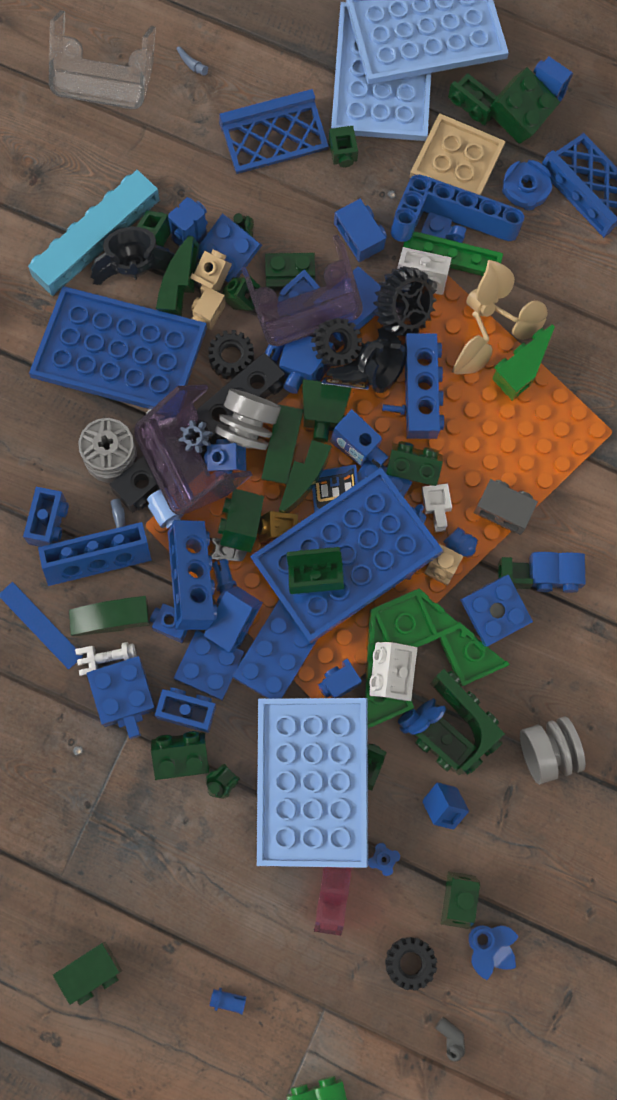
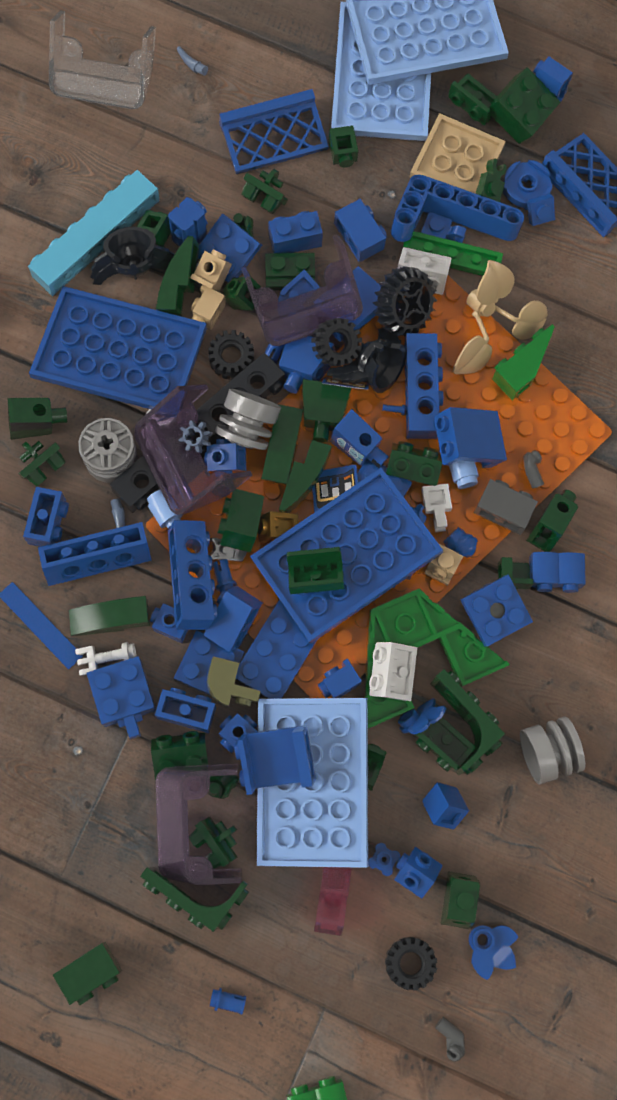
none -> dark green torso [7,398,67,440]
none -> dark green hips [18,441,66,487]
none -> dark green bracket [140,867,249,932]
none -> clear purple windscreen [155,764,242,885]
none -> dark green hips [188,817,238,870]
none -> olive brick [207,656,261,707]
none -> blue brick [219,713,258,754]
none -> blue panel [235,725,316,795]
none -> dark green hips [241,169,288,214]
none -> blue brick [268,211,323,253]
none -> blue brick [394,847,443,899]
none -> blue panel [434,407,507,468]
none -> light blue brick [449,461,479,489]
none -> dark green plate [476,158,507,202]
none -> dark grey arm [523,450,544,489]
none -> dark green torso [526,490,578,552]
none -> blue plate [527,194,555,226]

